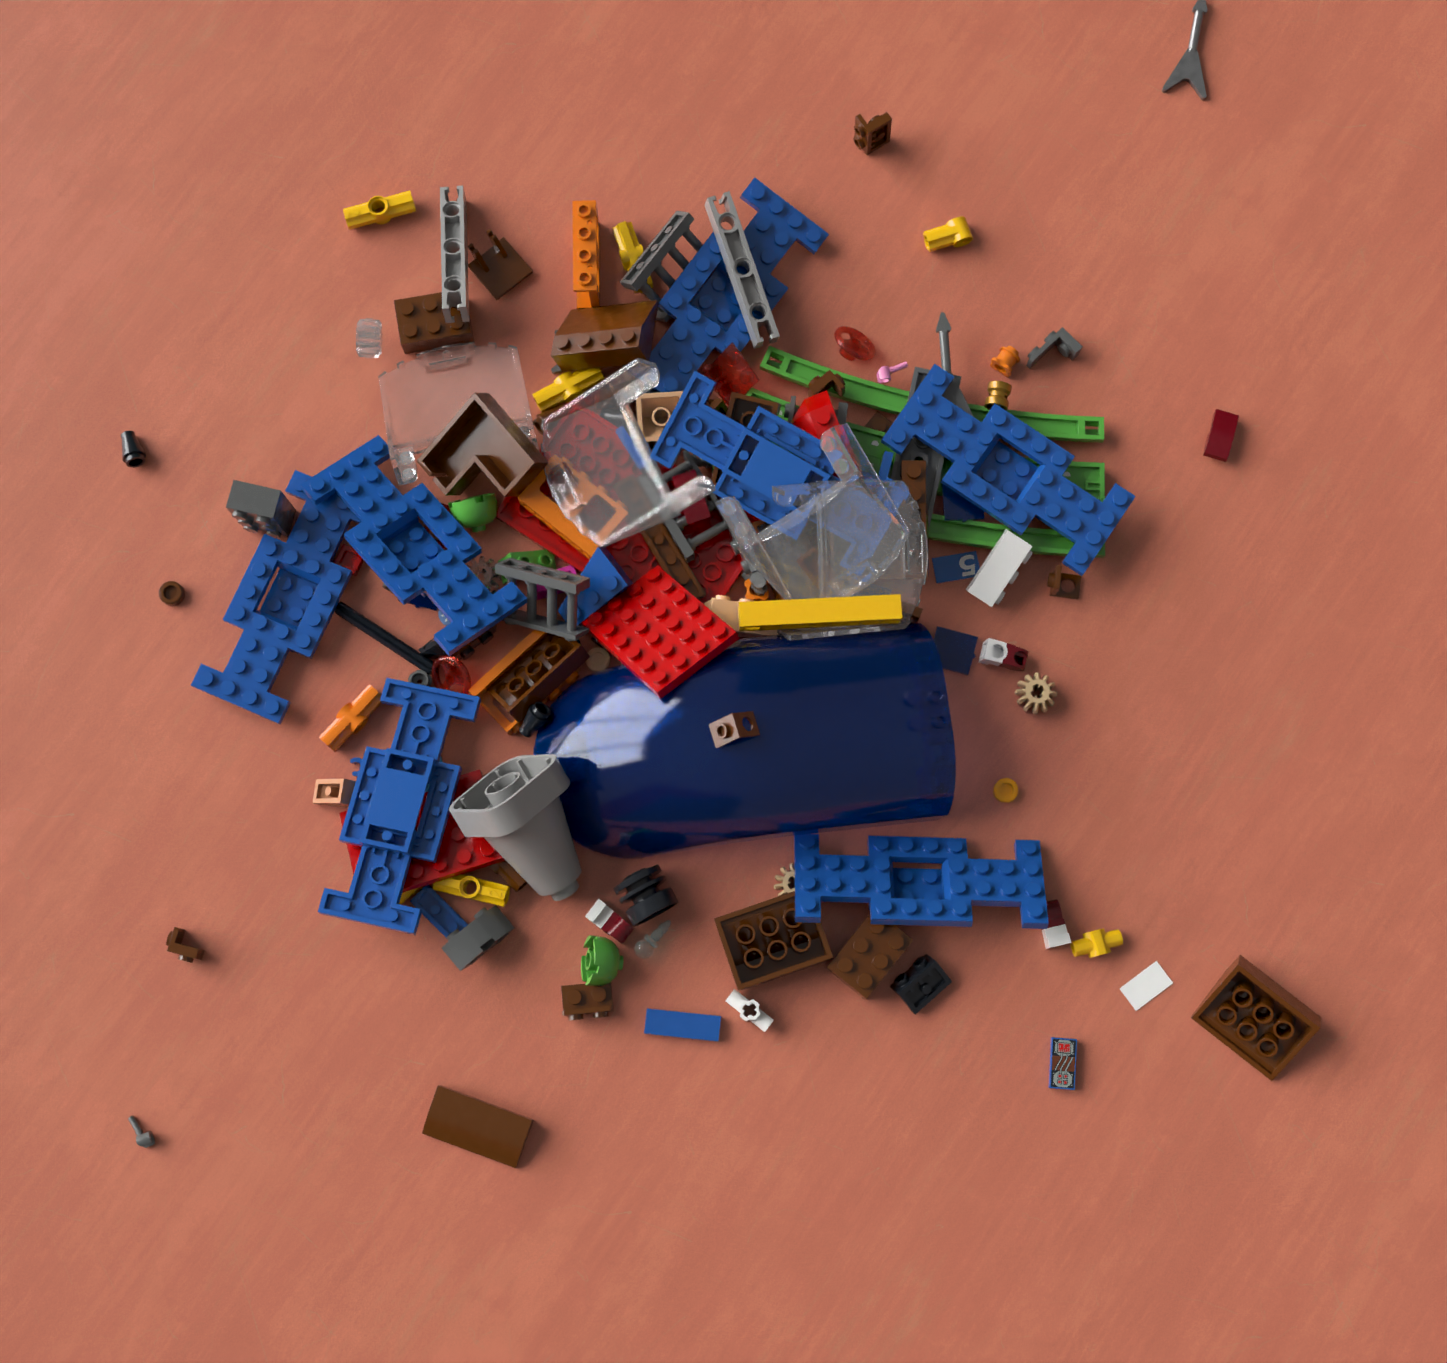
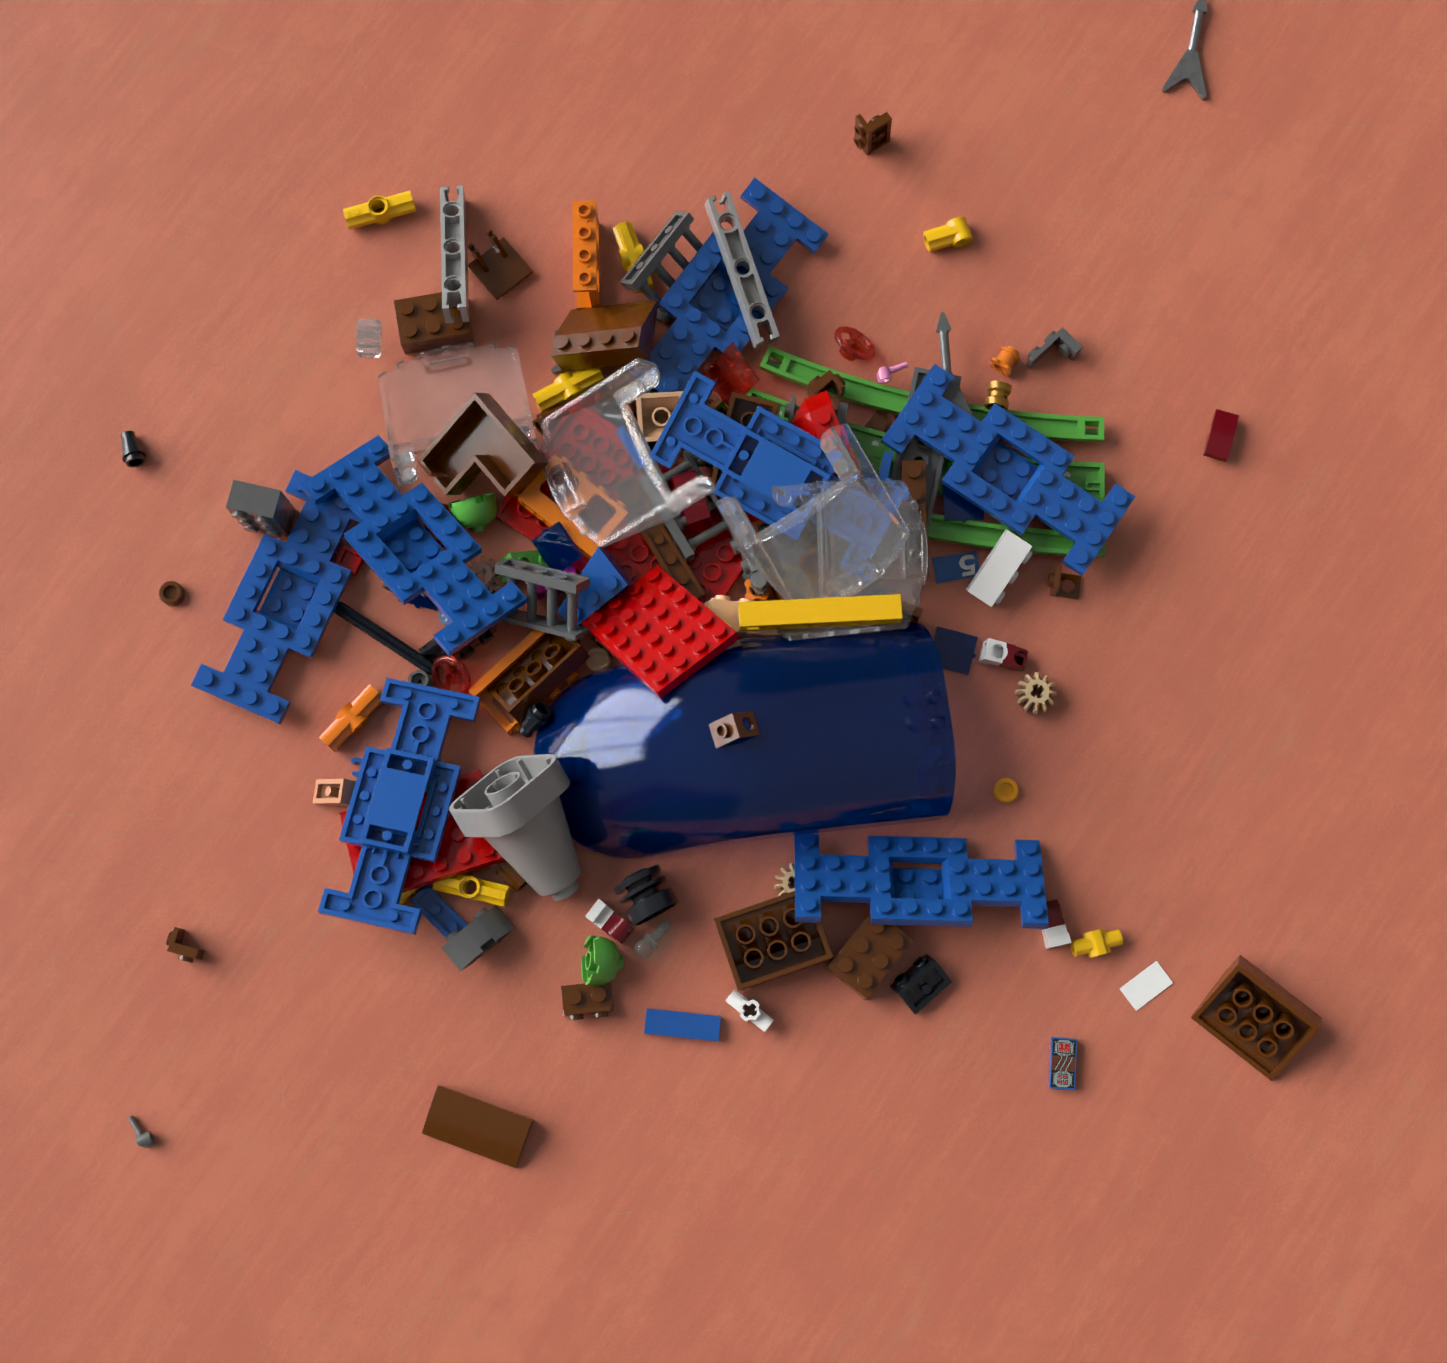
none -> clear blue piece [532,521,583,571]

